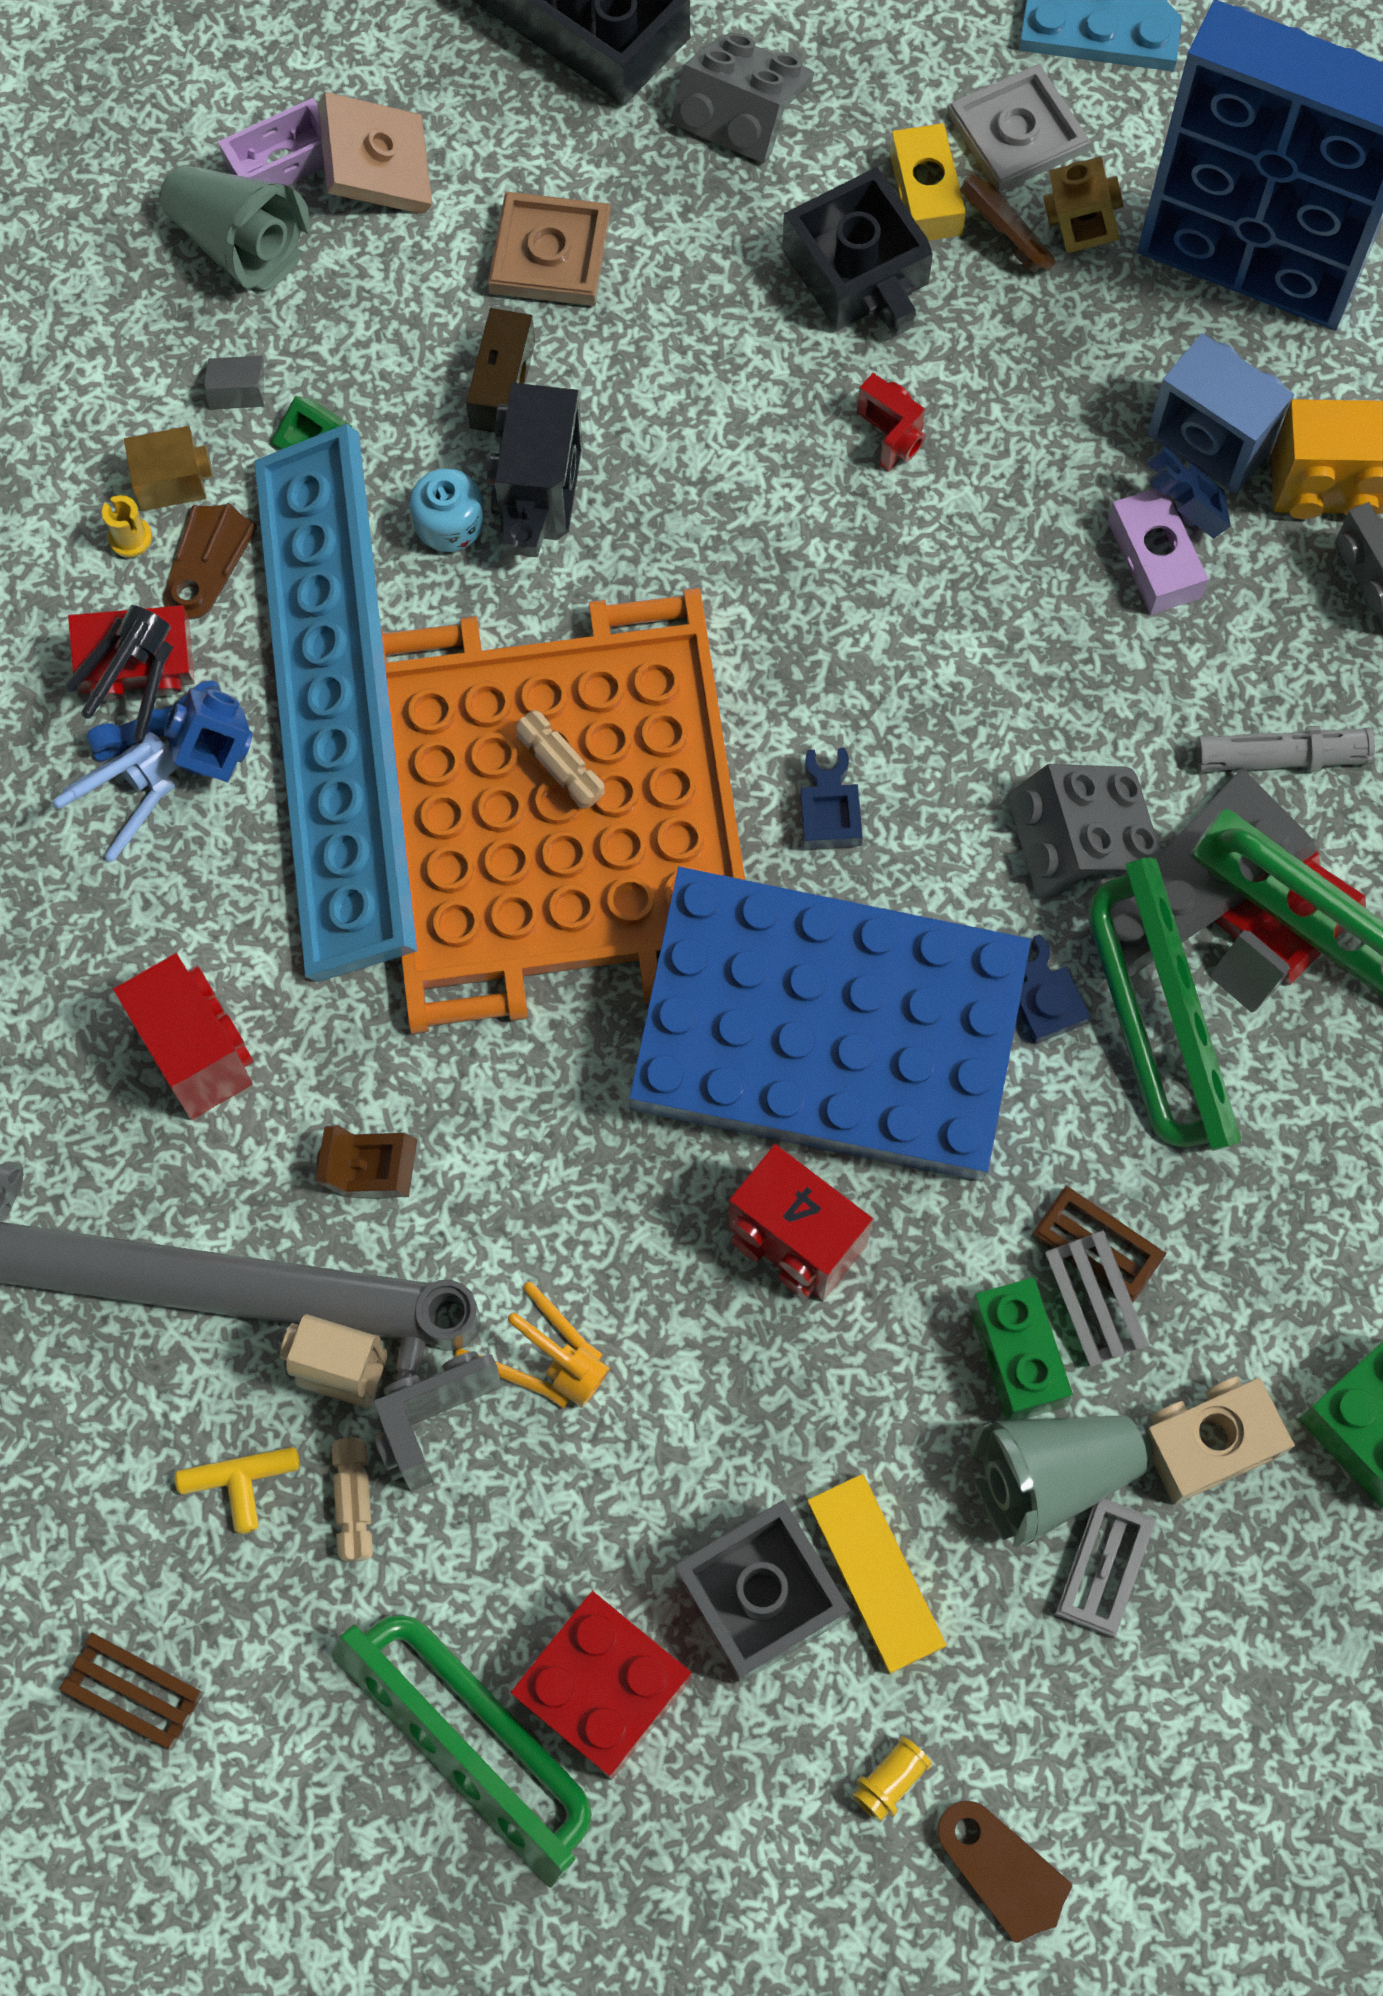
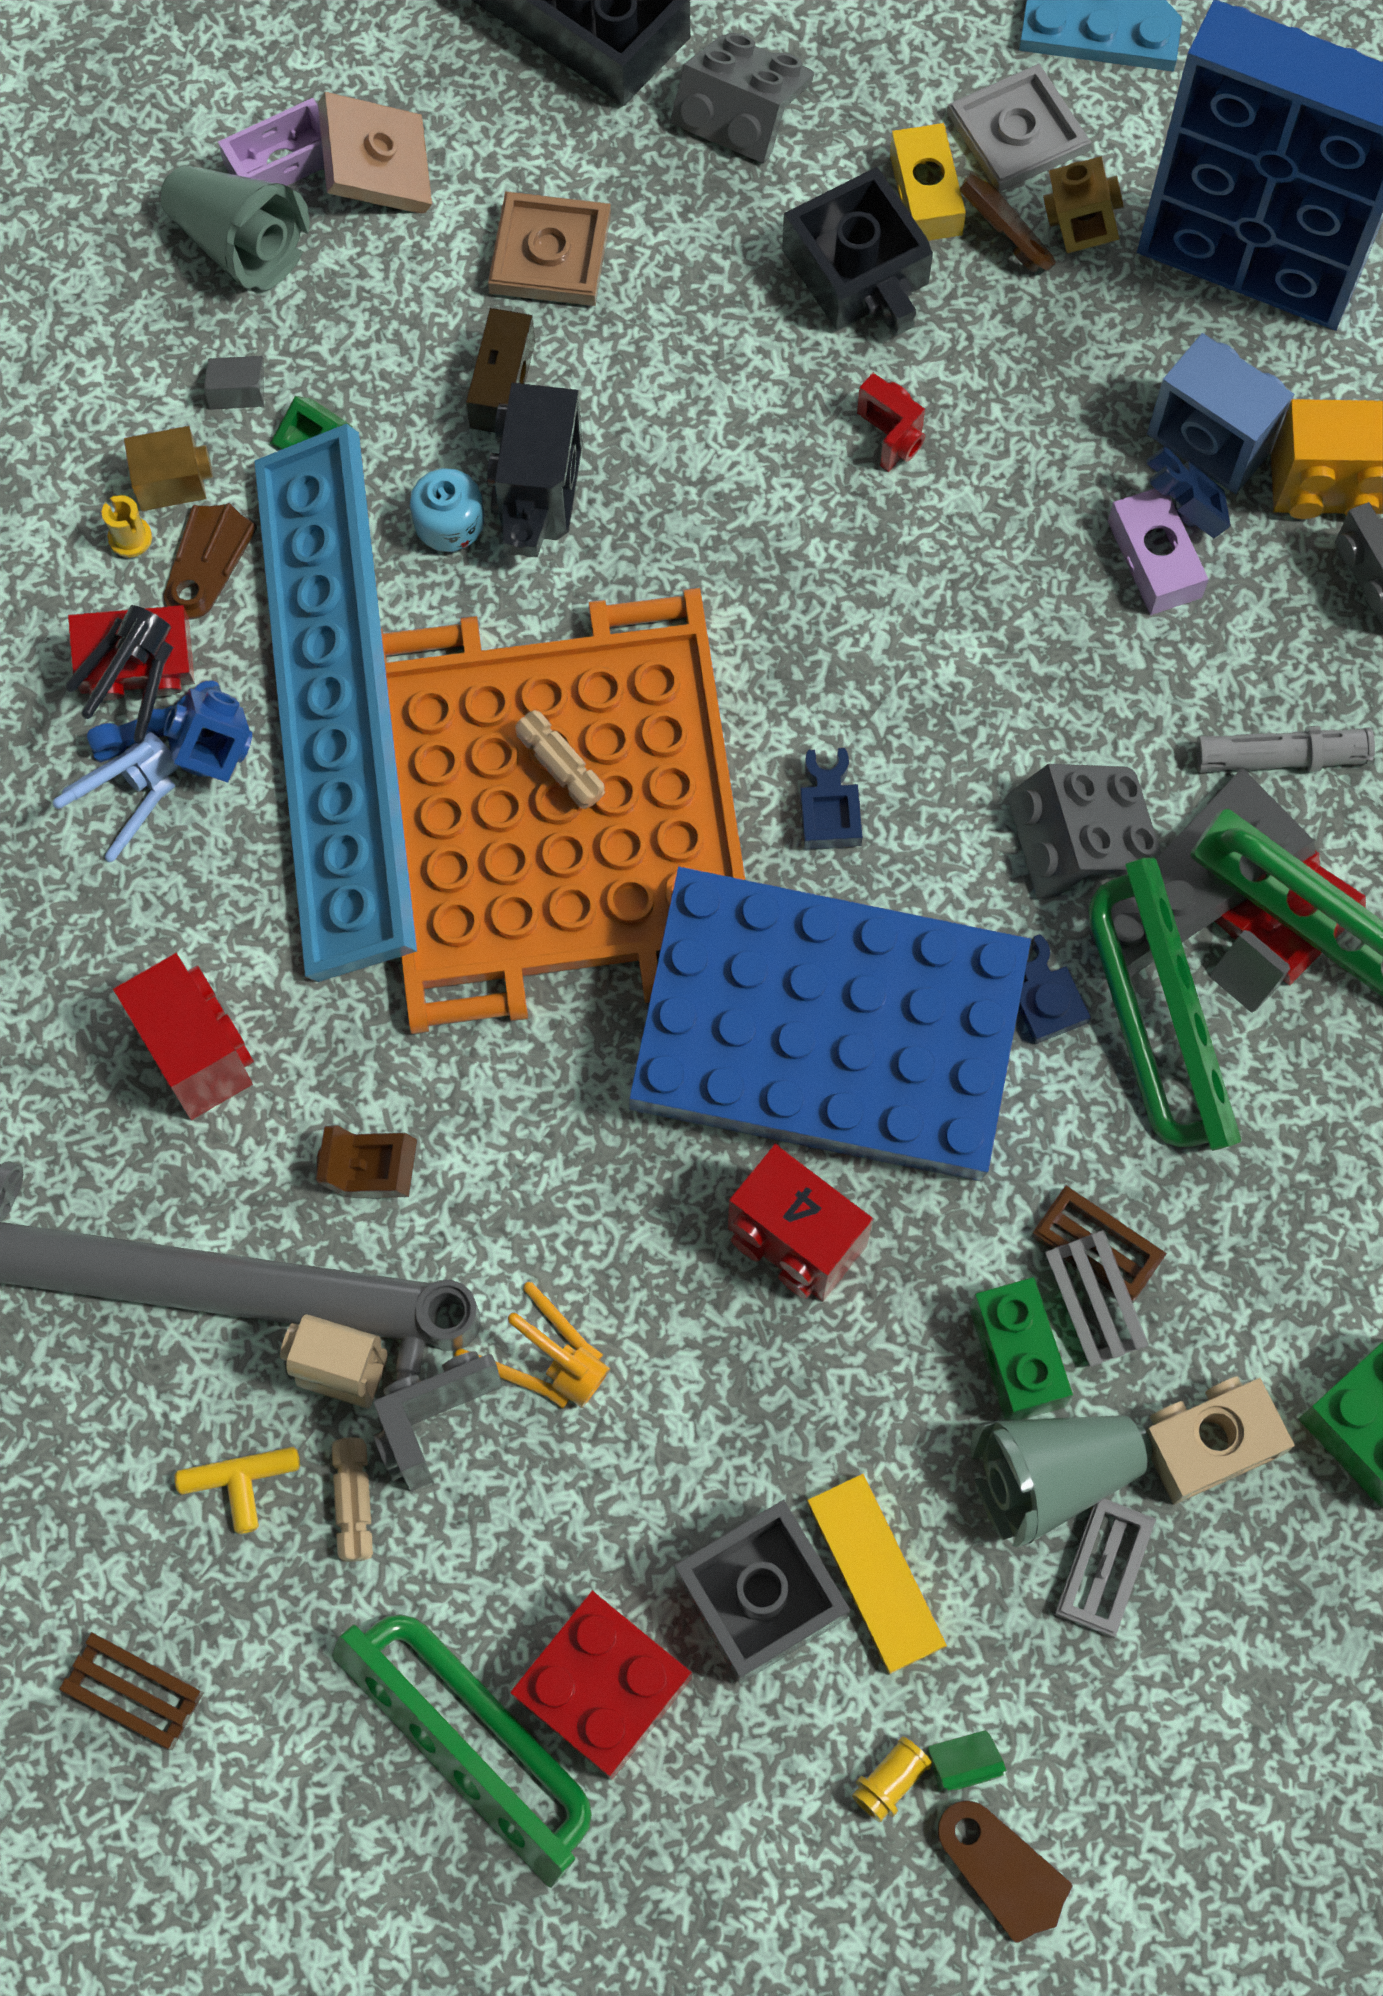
none -> green slope [928,1730,1007,1794]

